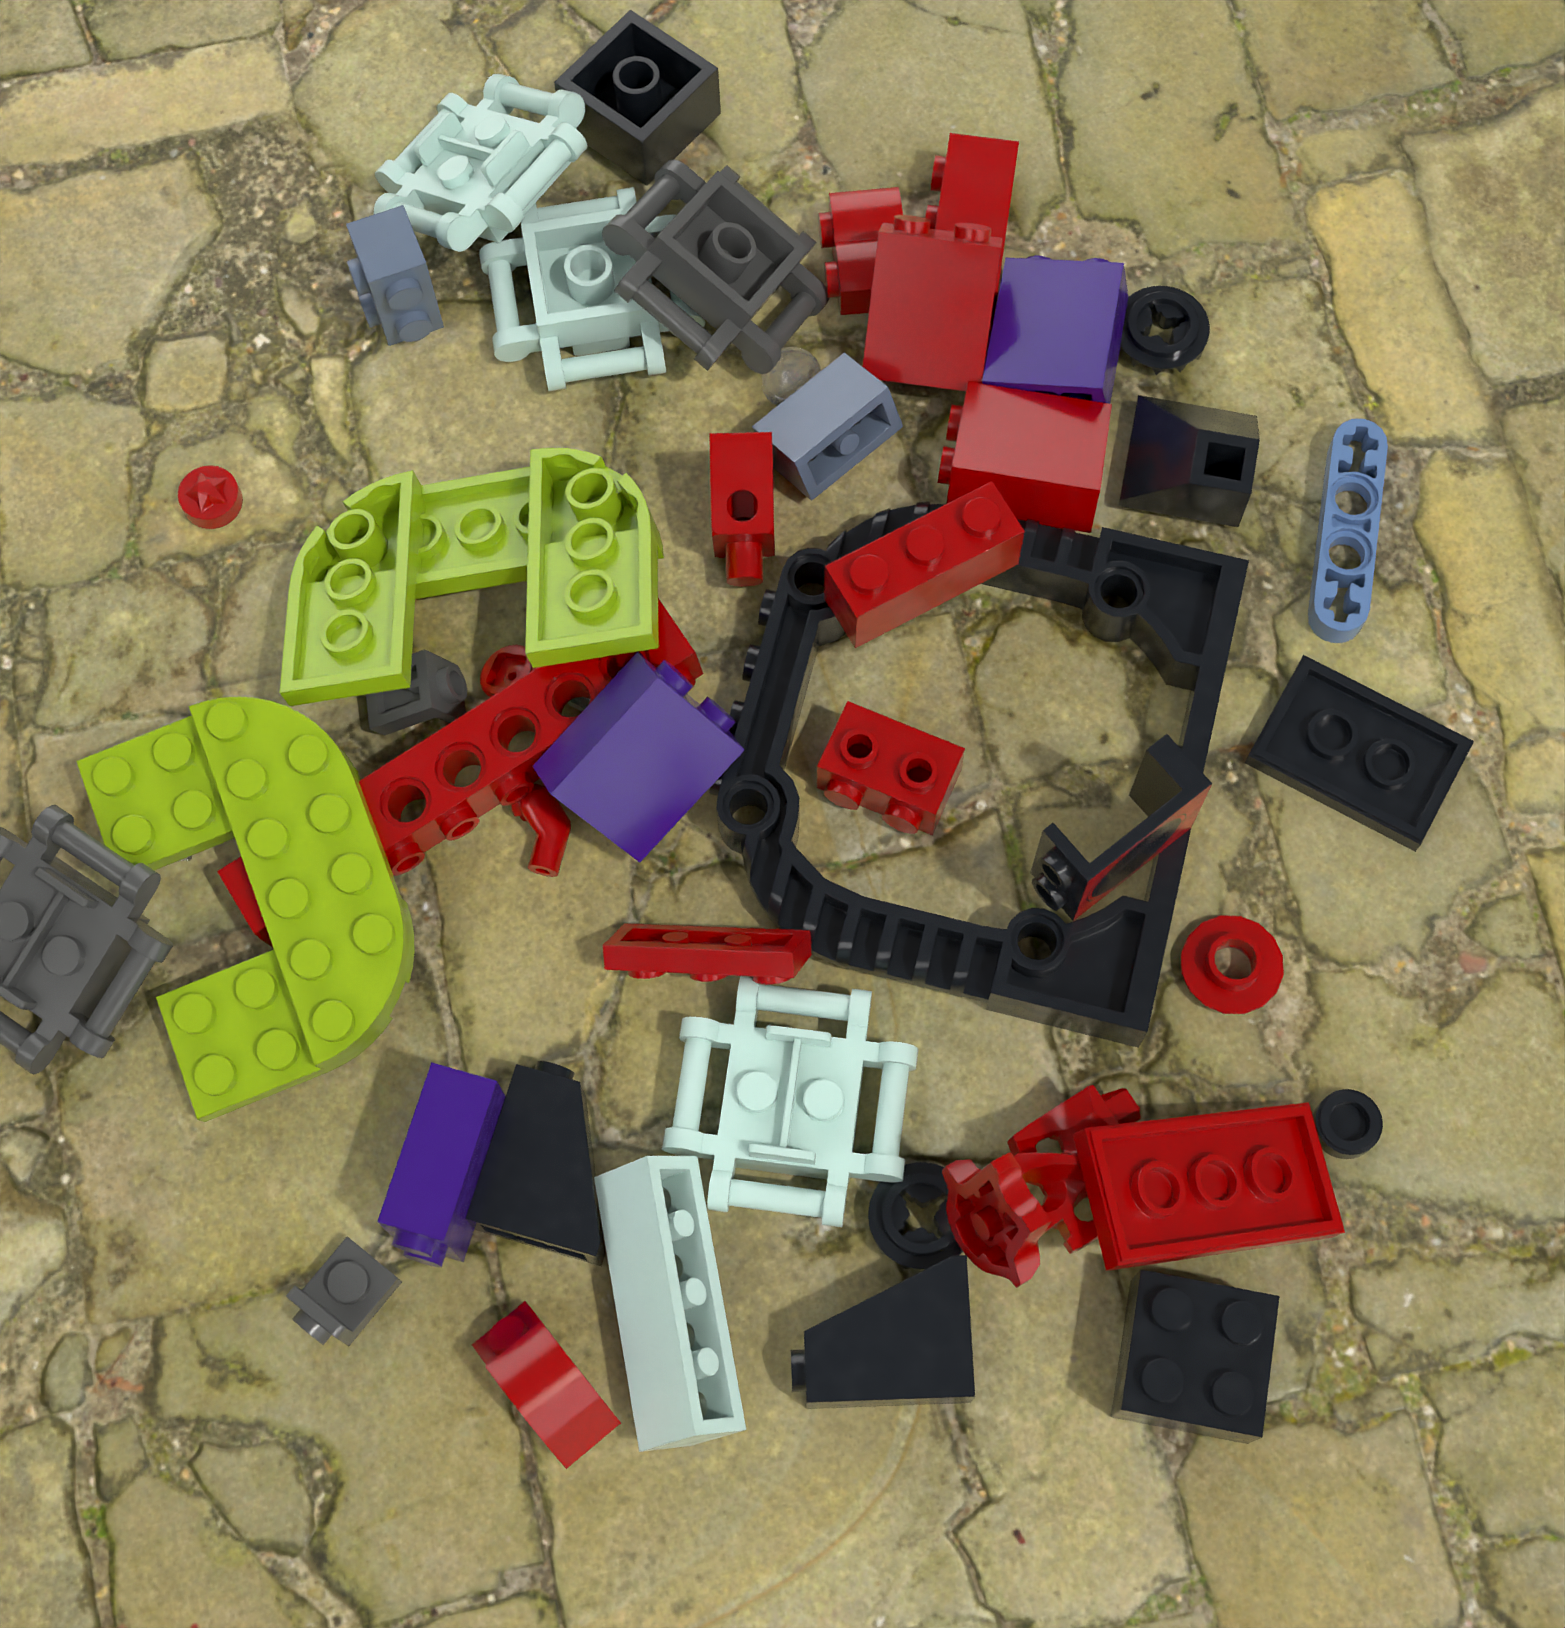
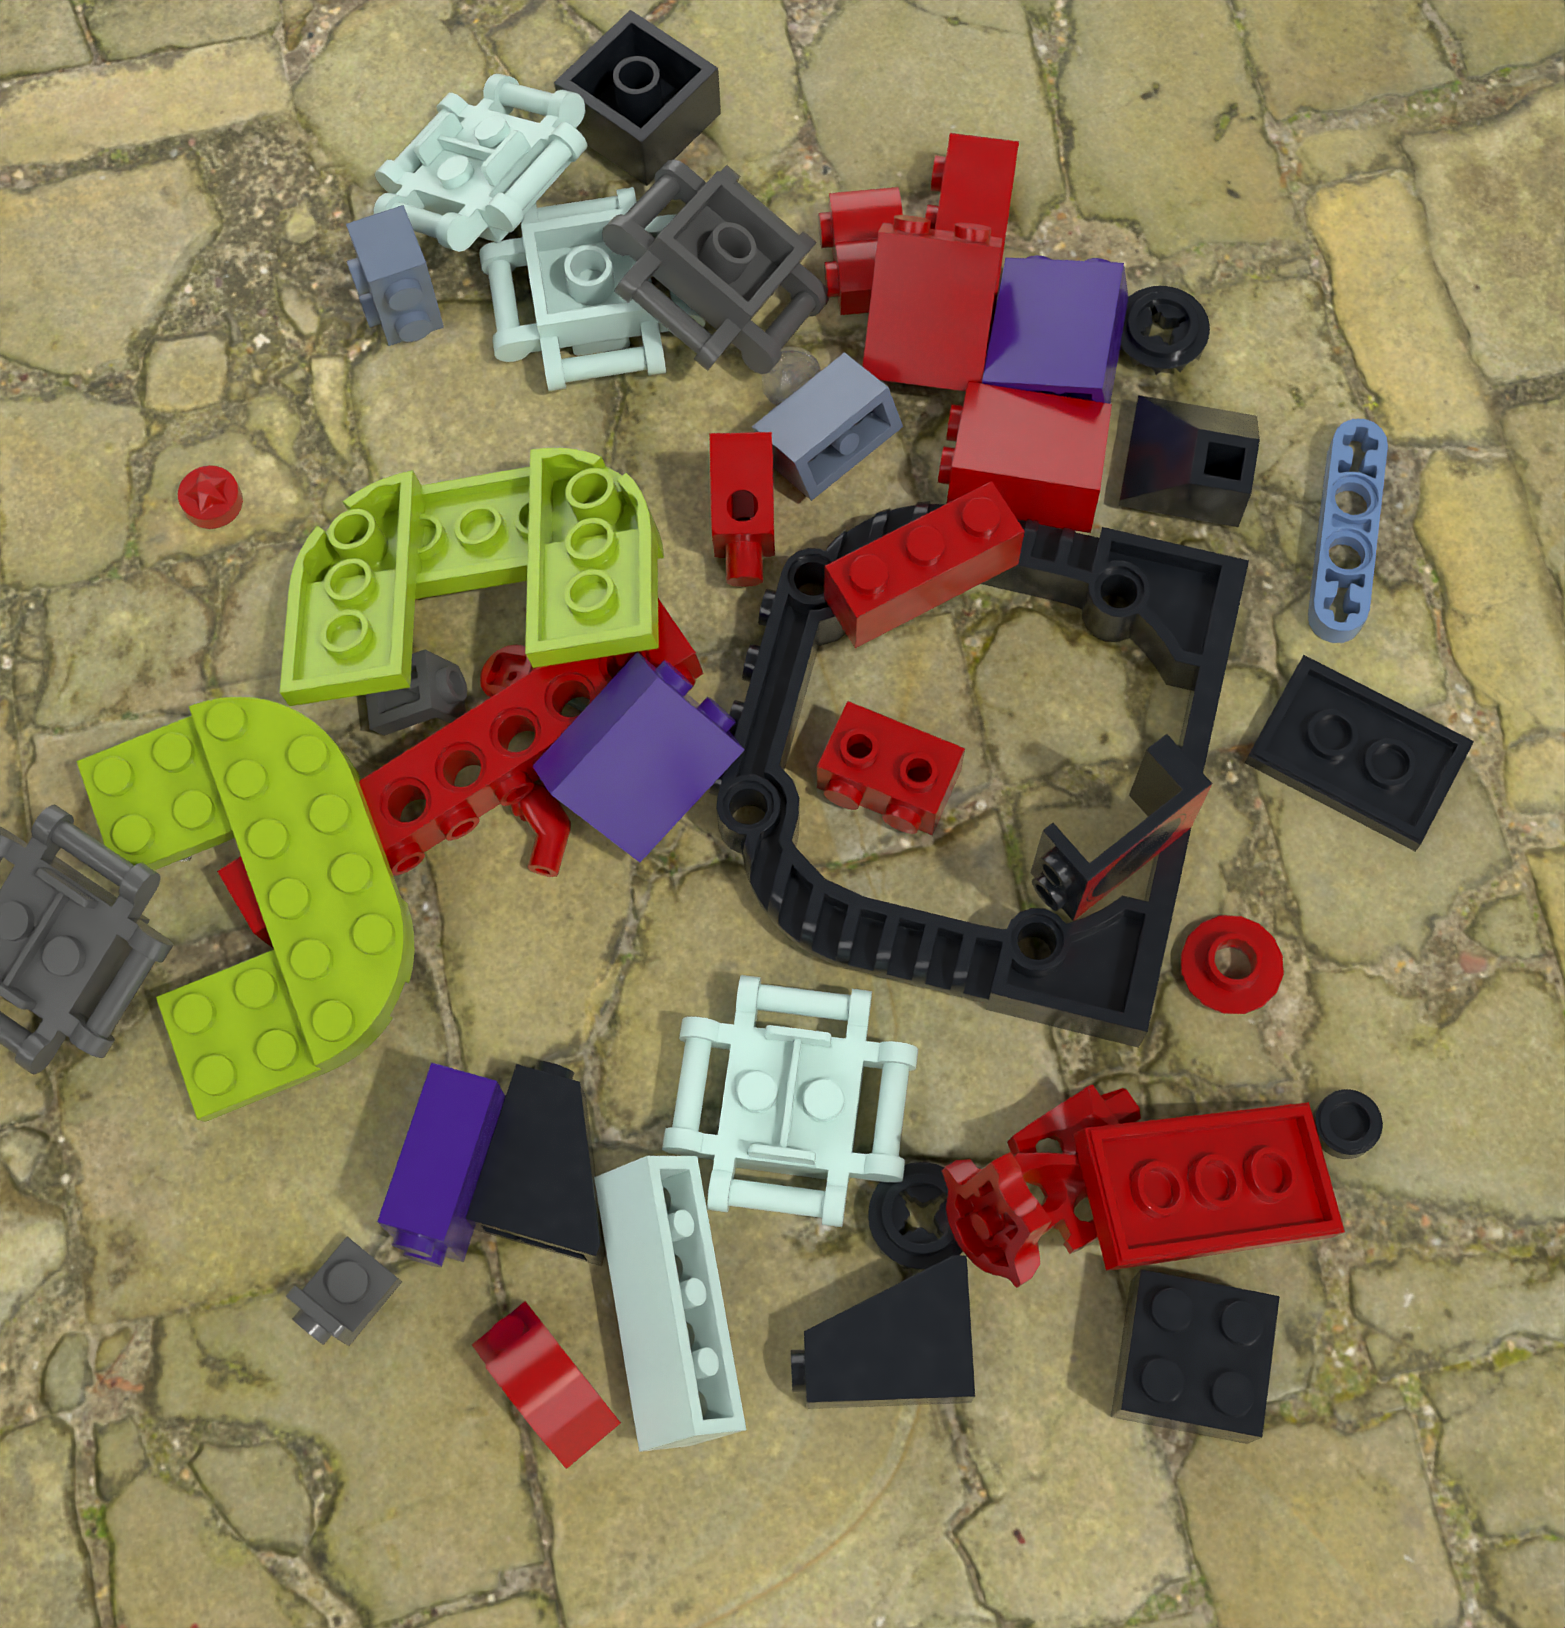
red plate [602,923,812,985] -> none

